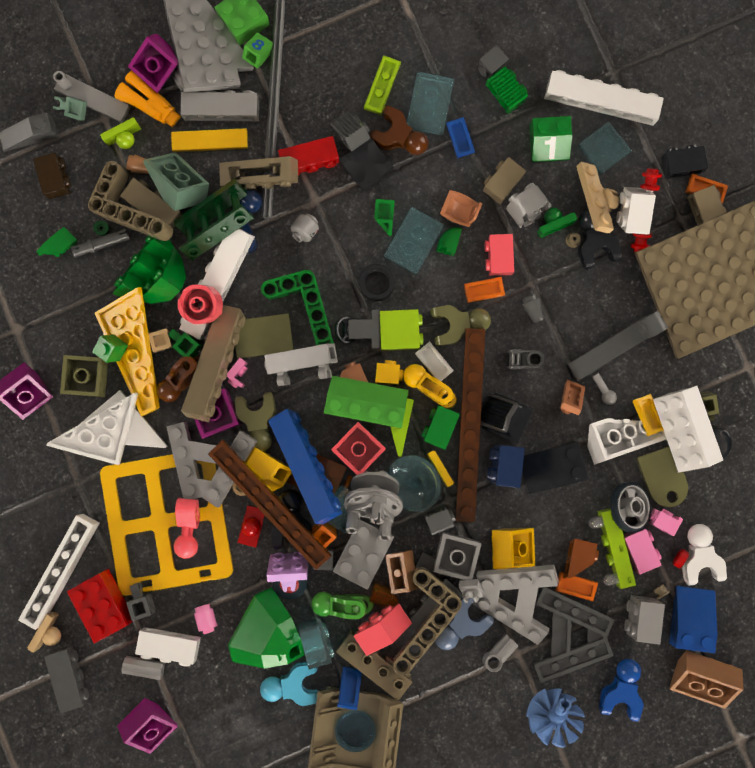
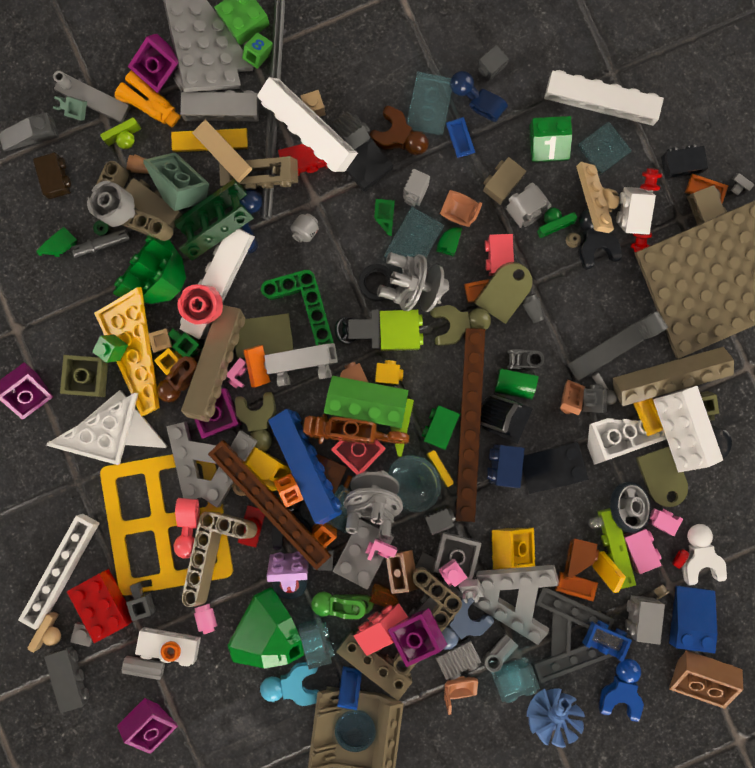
lime tile [364,55,401,115] -> none
yellow piece [403,364,457,409] -> none
white tile [415,341,454,381] -> none
green brick [485,66,528,114] -> none
none -> light grey plate [70,622,92,647]
none -> light grey brick [87,181,135,227]
none -> yellow brick [154,348,183,375]
none -> orange plate [161,641,181,662]
none -> dark tan beam [182,512,257,607]
none -> tan tile [192,119,253,183]
none -> orange tile [244,345,270,388]
none -> white brick [257,77,358,172]
none -> orange brick [273,473,304,508]
none -> tan brick [300,90,326,117]
none -> dark orange animal [303,414,410,444]
none -> bright pink bracket [365,538,397,561]
none -> light grey piece [377,252,449,312]
none -> magenta slope [388,608,447,667]
none -> light grey brick [403,169,430,206]
none -> light grey brick [435,638,481,680]
none -> bright pink brick [438,559,467,587]
none -> nougat piece [444,676,478,715]
none -> dark blue beam [450,71,508,122]
none -> olive tile [474,262,532,324]
none -> clear light blue brick [491,657,540,703]
none -> green brick [494,369,539,400]
none -> blue window [582,620,632,662]
none -> dark grey brick [583,384,608,413]
none -> yellow tile [592,551,626,593]
none -> dark tan brick [613,347,734,406]
none -> light grey tile [730,173,755,195]

